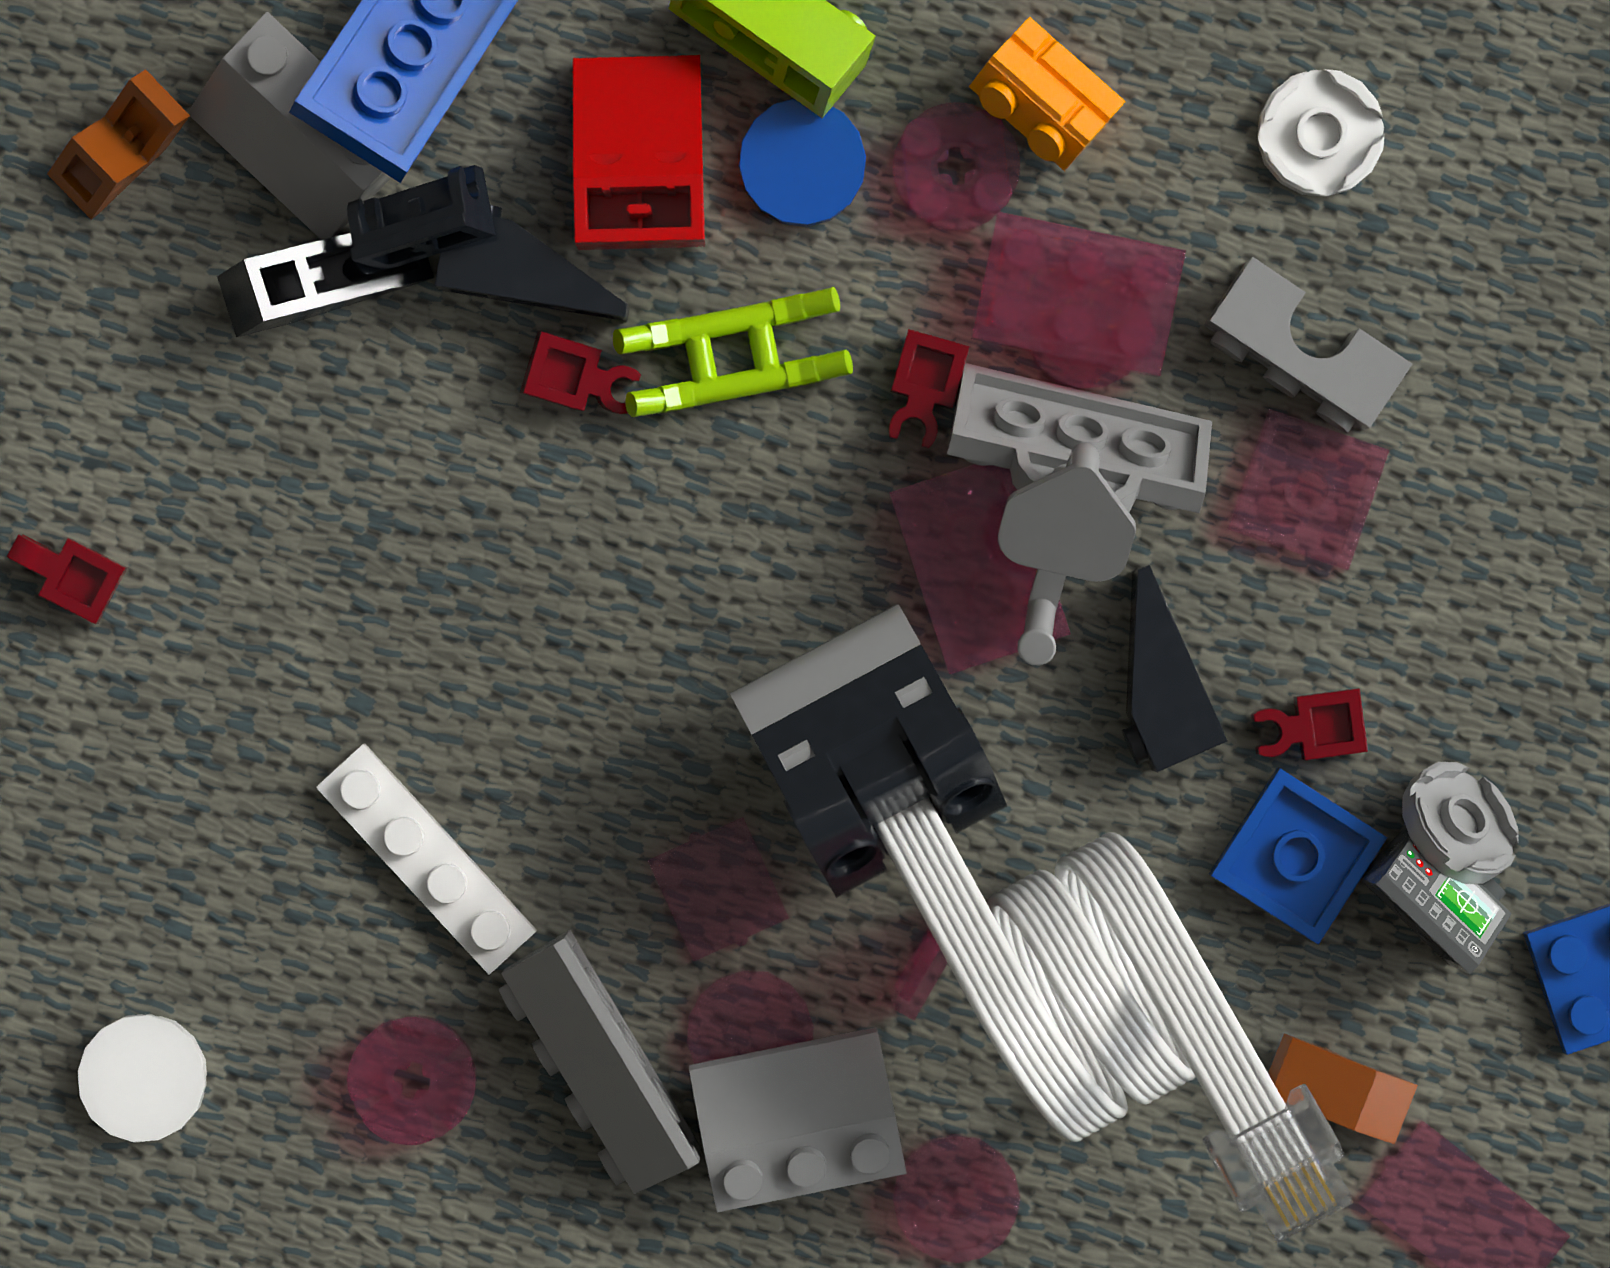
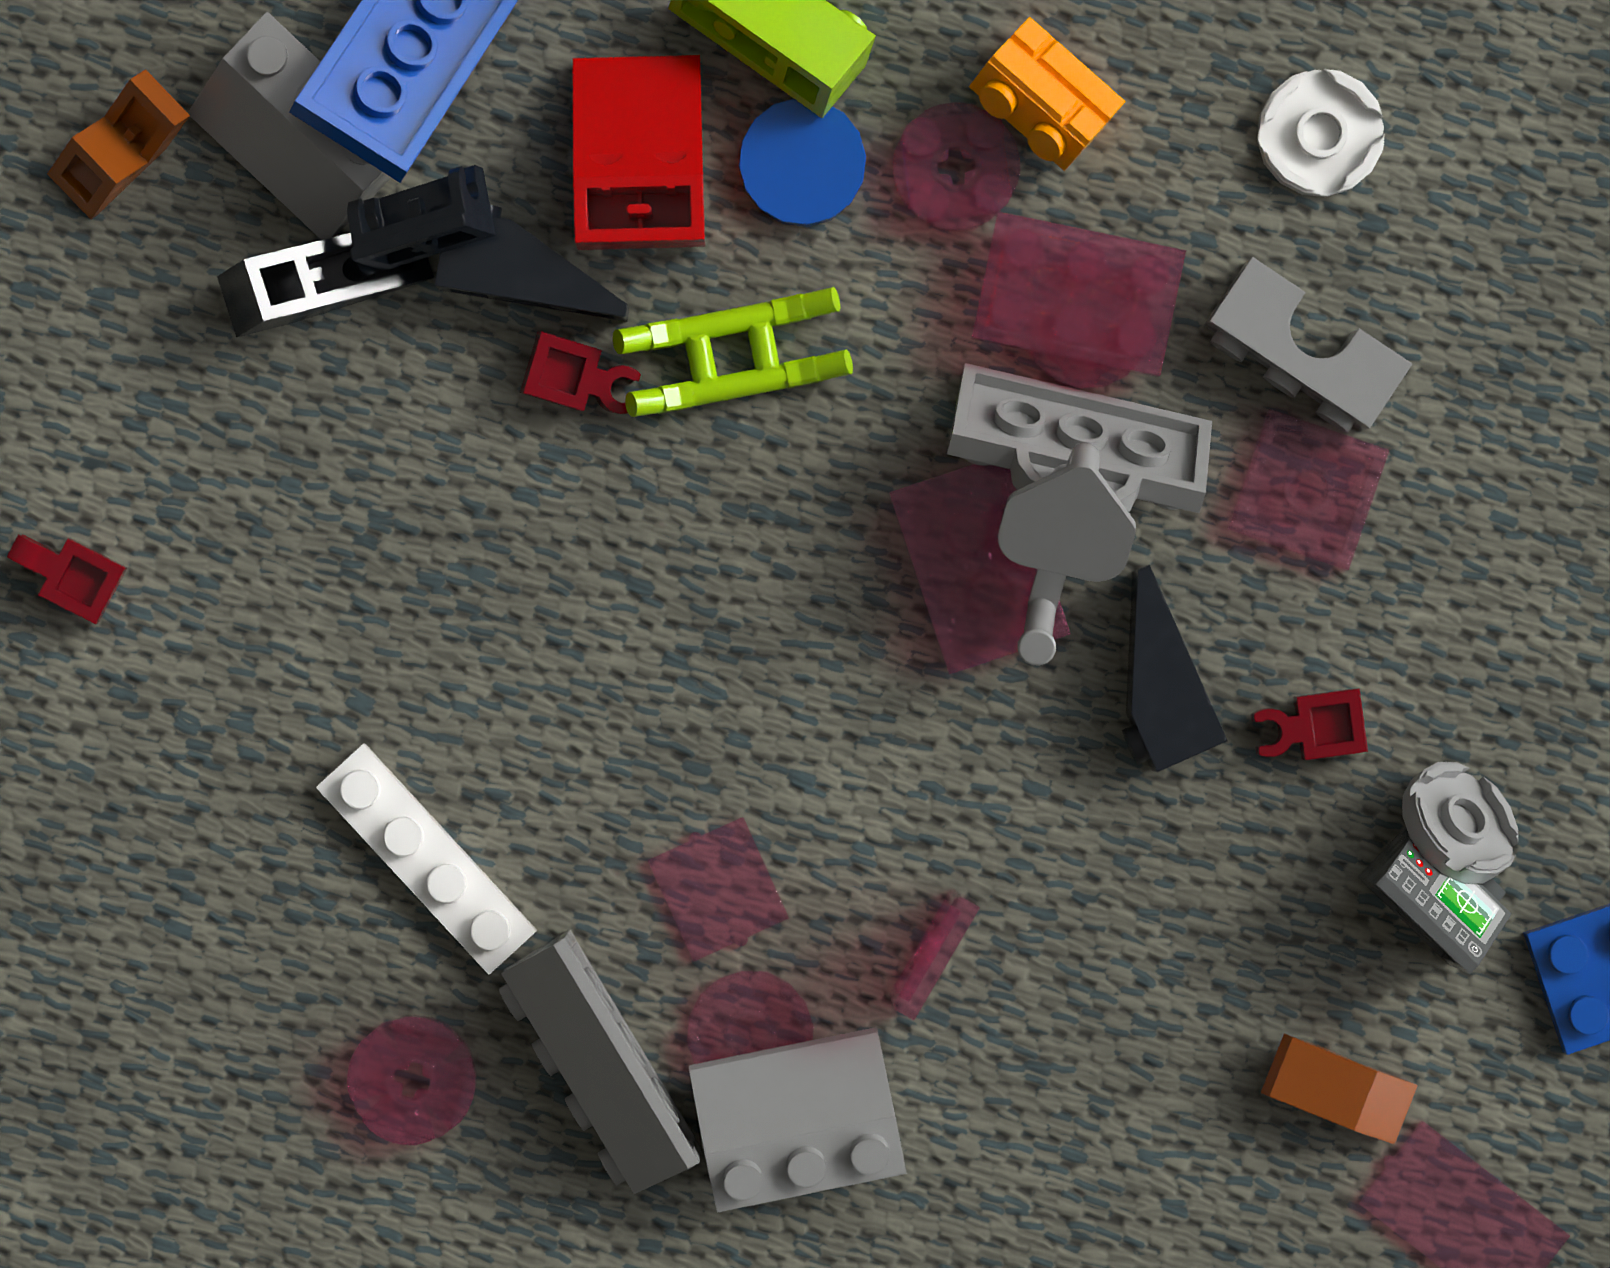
white tile [78,1014,207,1142] -> none
piece [730,604,1353,1244] -> none
dark red plate [888,329,970,449] -> none
clear pink tile [892,1134,1020,1263] -> none
blue plate [1209,768,1388,945] -> none

